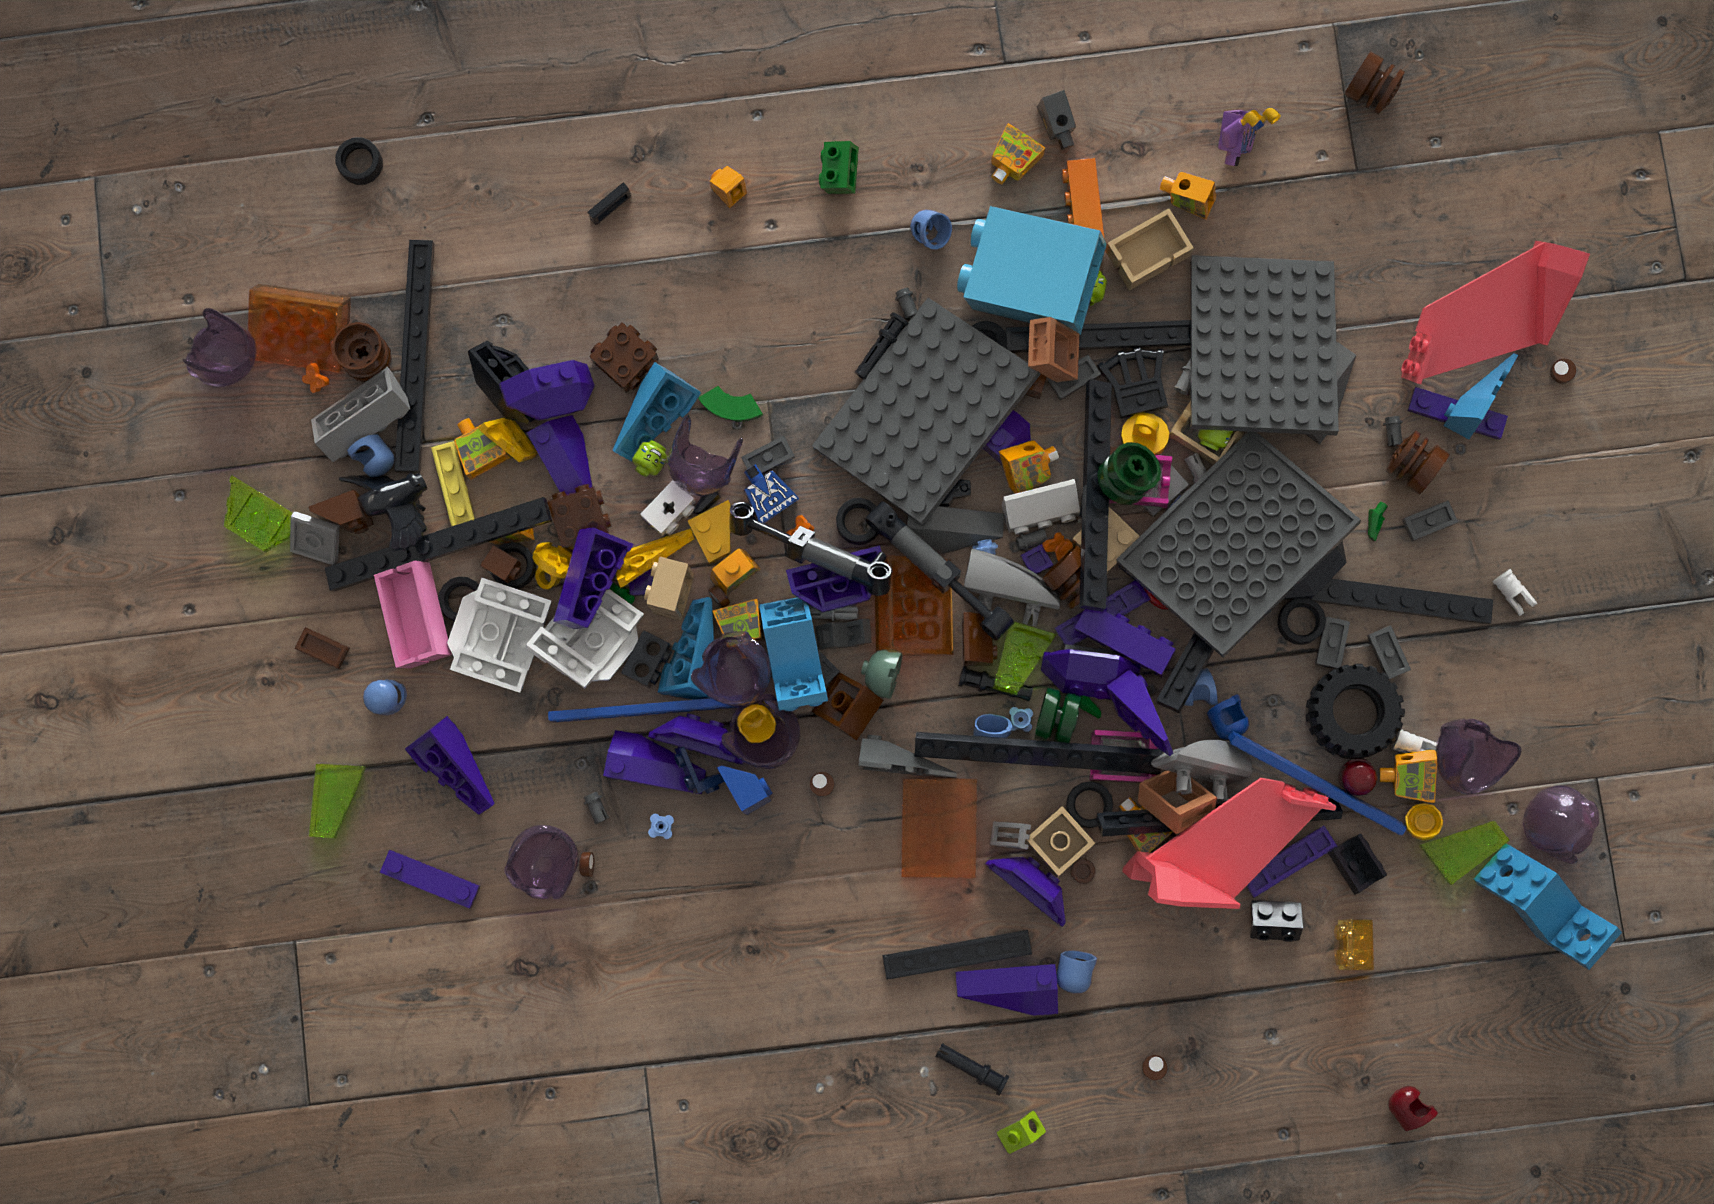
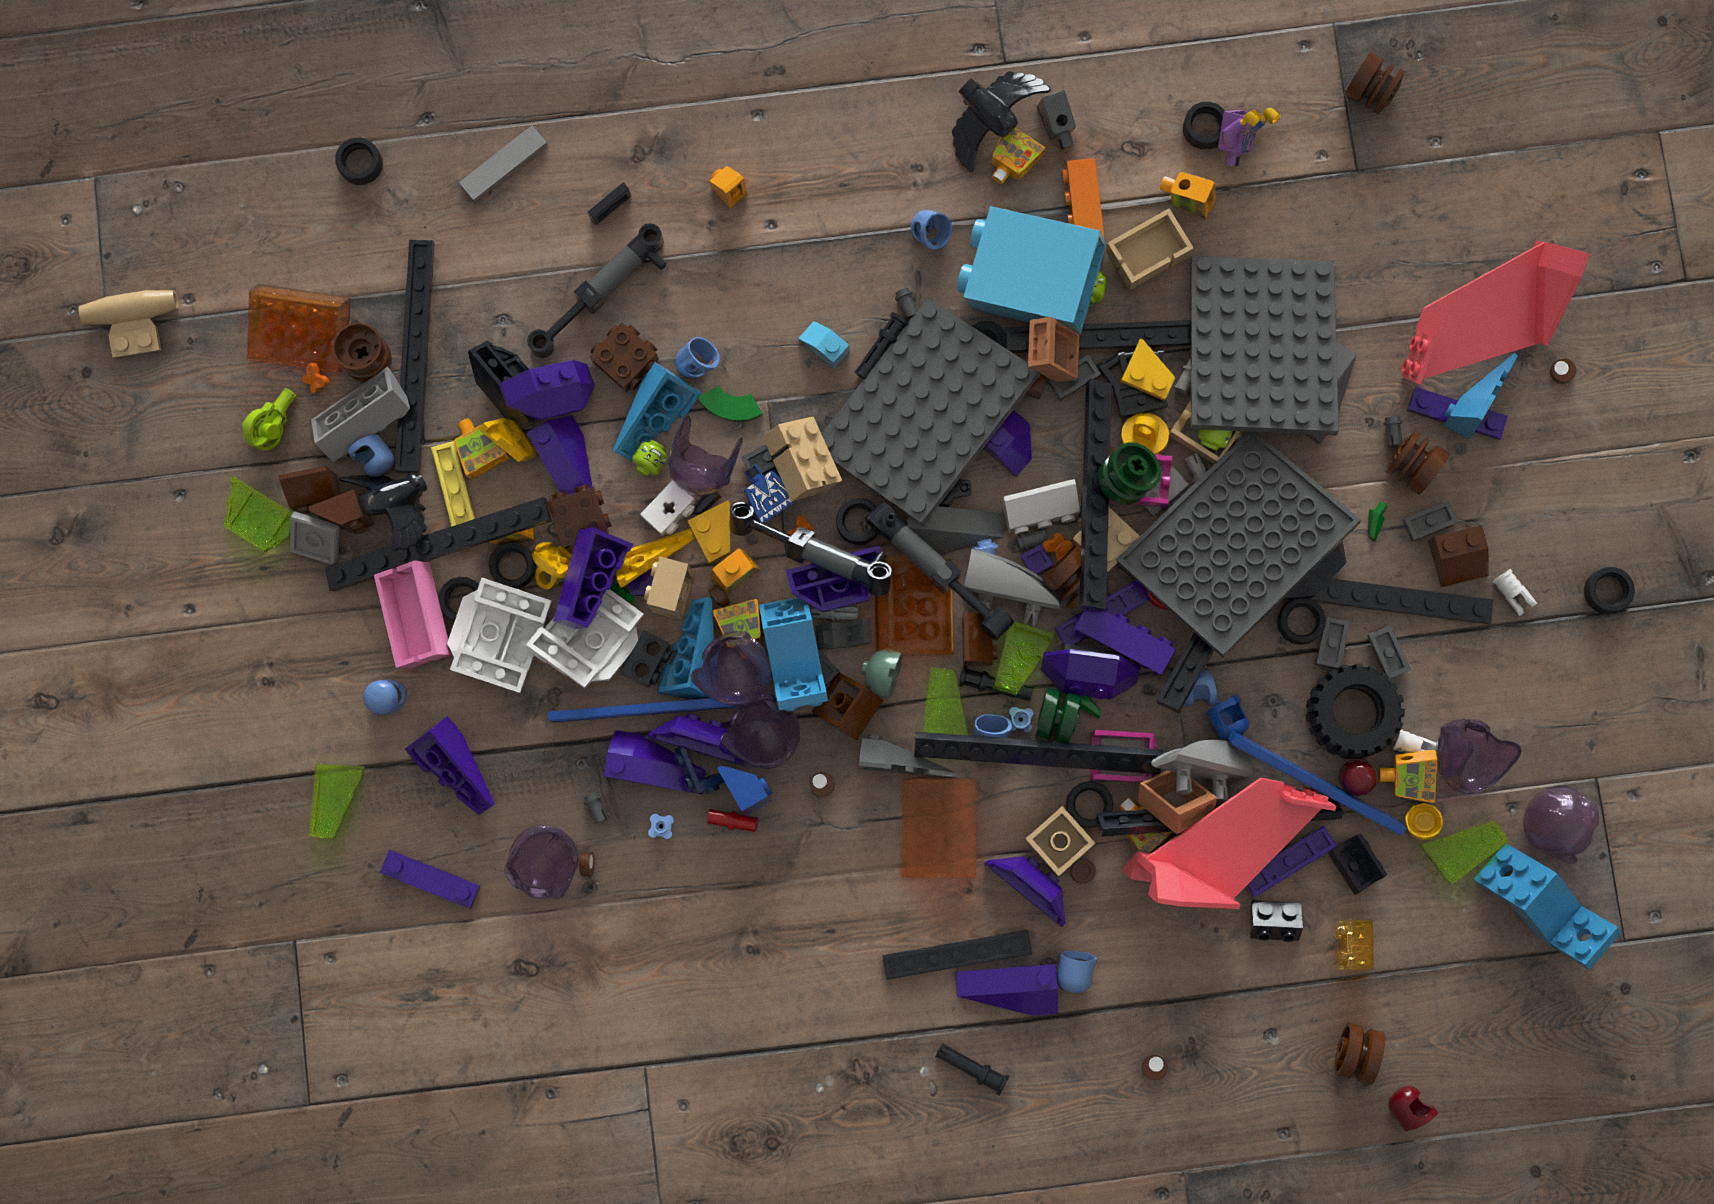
clear purple piece [183,308,257,387] -> none
reddish brown tile [294,627,350,669] -> none
reddish brown brick [480,545,521,584] -> none
yellow hair [737,704,776,743] -> none
green brick [819,141,859,194] -> none
light grey tile [990,821,1031,850] -> none
lime bracket [997,1111,1046,1154] -> none
light orange torso [999,441,1059,494] -> none
dark purple wedge [1106,669,1174,756] -> none
none -> tan plate [79,290,179,358]
none -> lime pin [242,388,297,450]
none -> reddish brown slope [278,466,341,514]
none -> light grey tile [459,125,548,202]
none -> black piece [527,223,667,358]
none -> medium blue helmet [675,337,720,378]
none -> red pin [707,809,758,833]
none -> tan piece [762,416,842,501]
none -> medium azure slope [798,321,850,369]
none -> clear neon green wing [923,667,968,735]
none -> black animal [952,71,1051,172]
none -> yellow wing [1121,339,1175,401]
none -> black tyre [1183,101,1225,149]
none -> reddish brown wheel [1334,1022,1385,1085]
none -> reddish brown slope [1428,525,1489,587]
none -> black tyre [1584,567,1635,614]

